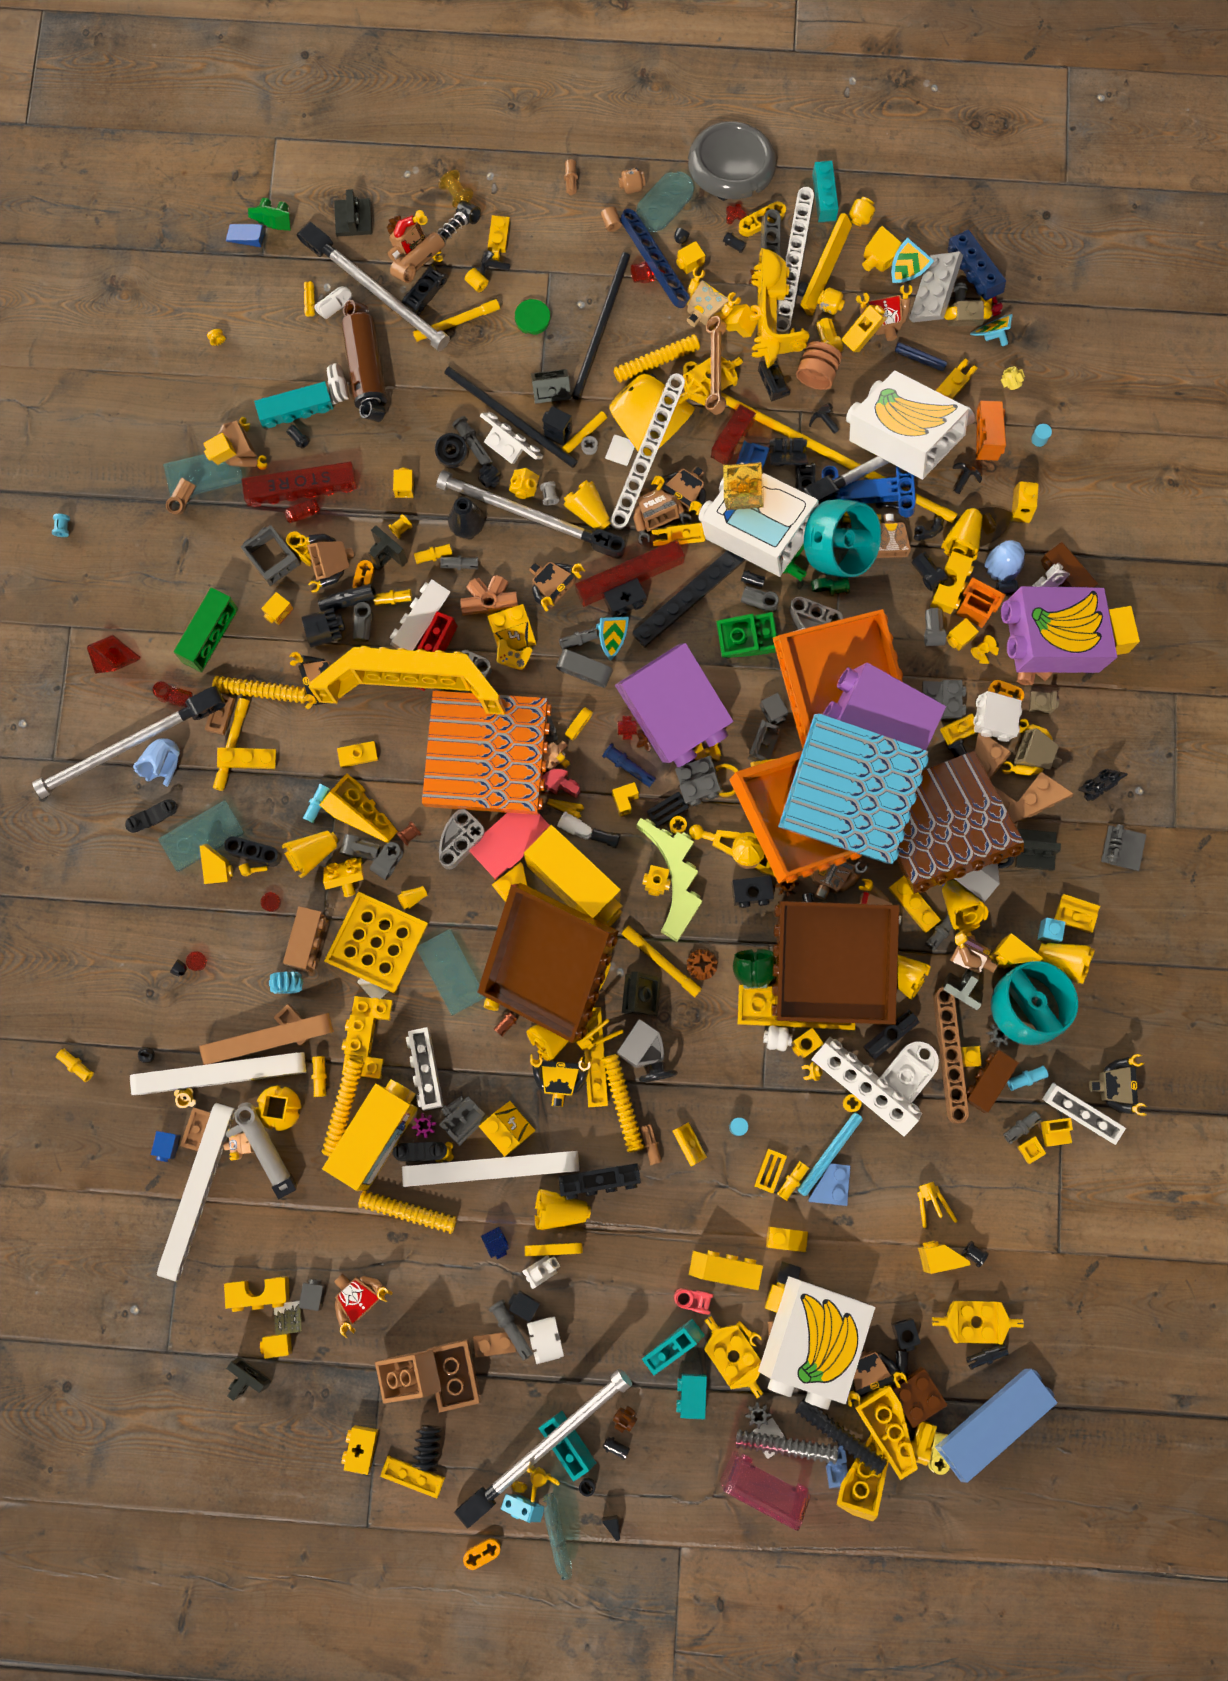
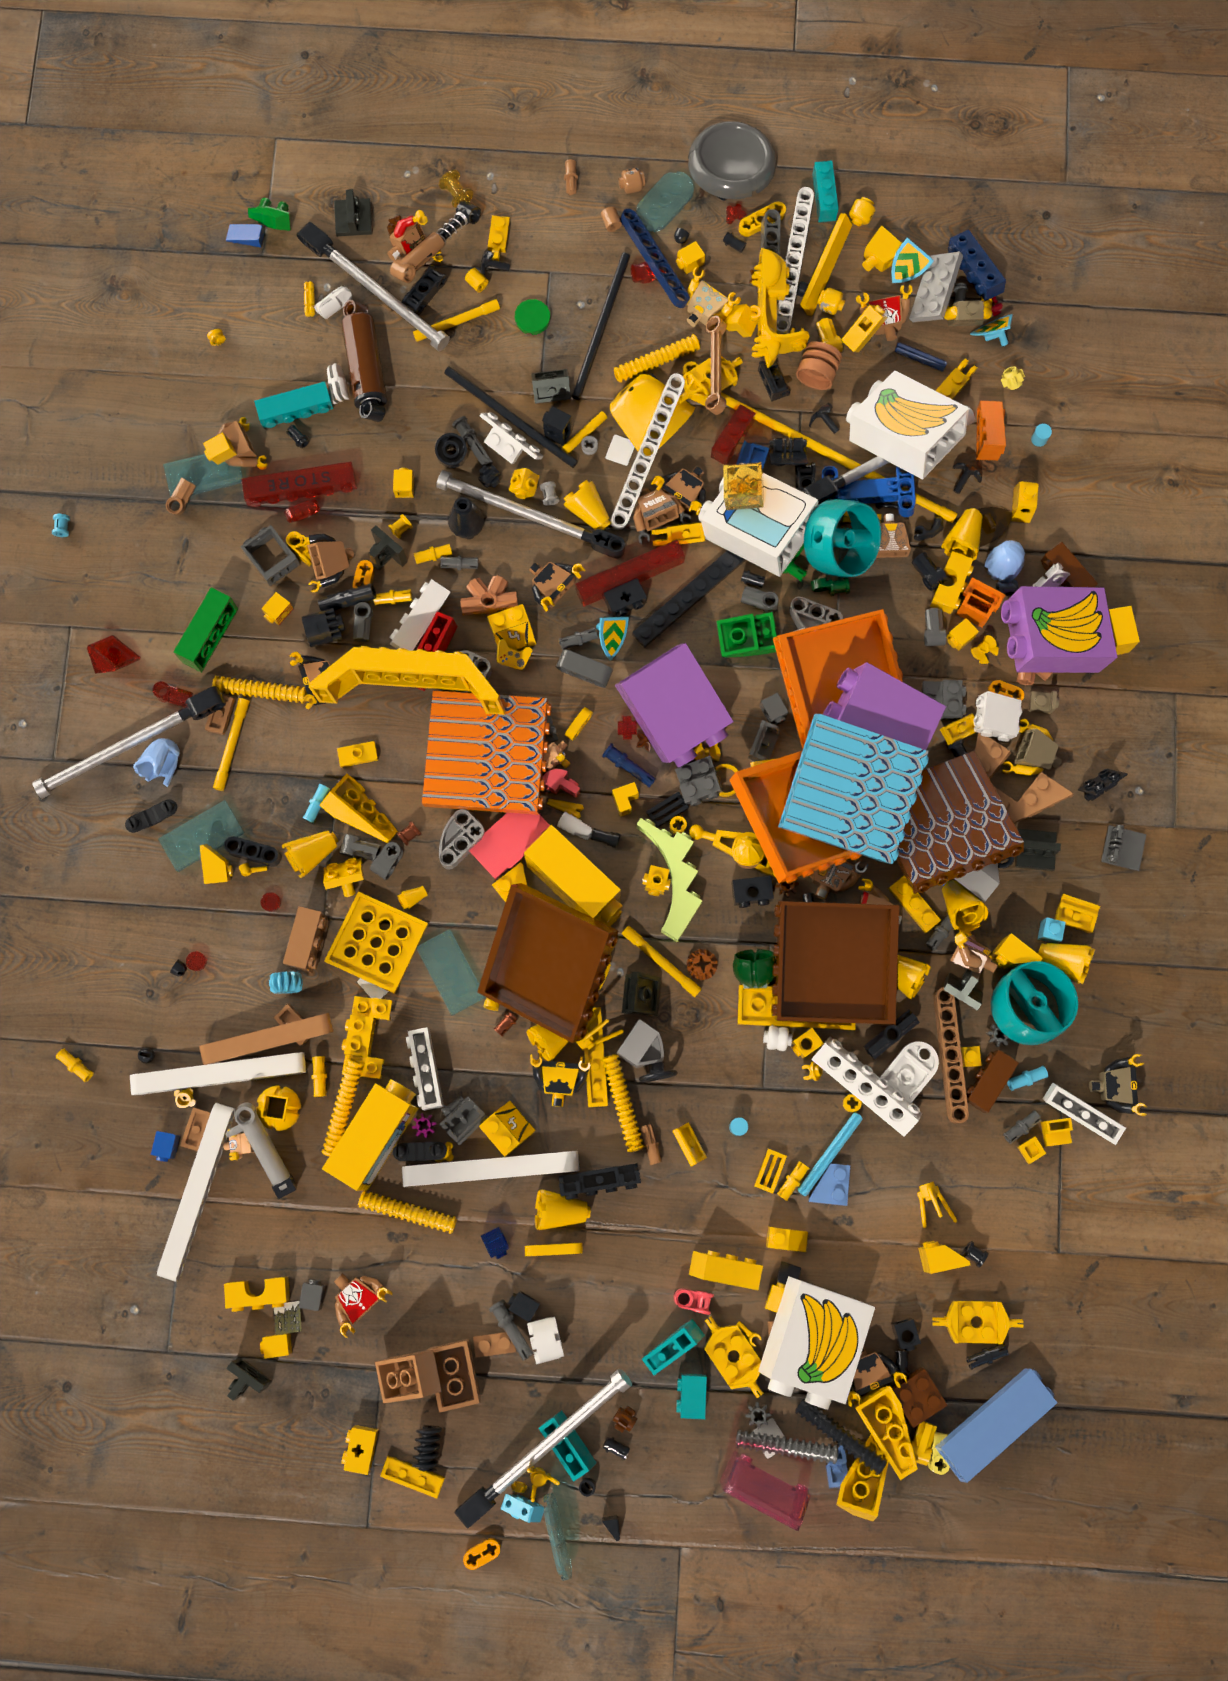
yellow plate [217,747,276,769] -> none
white hips [522,1255,560,1289] -> none

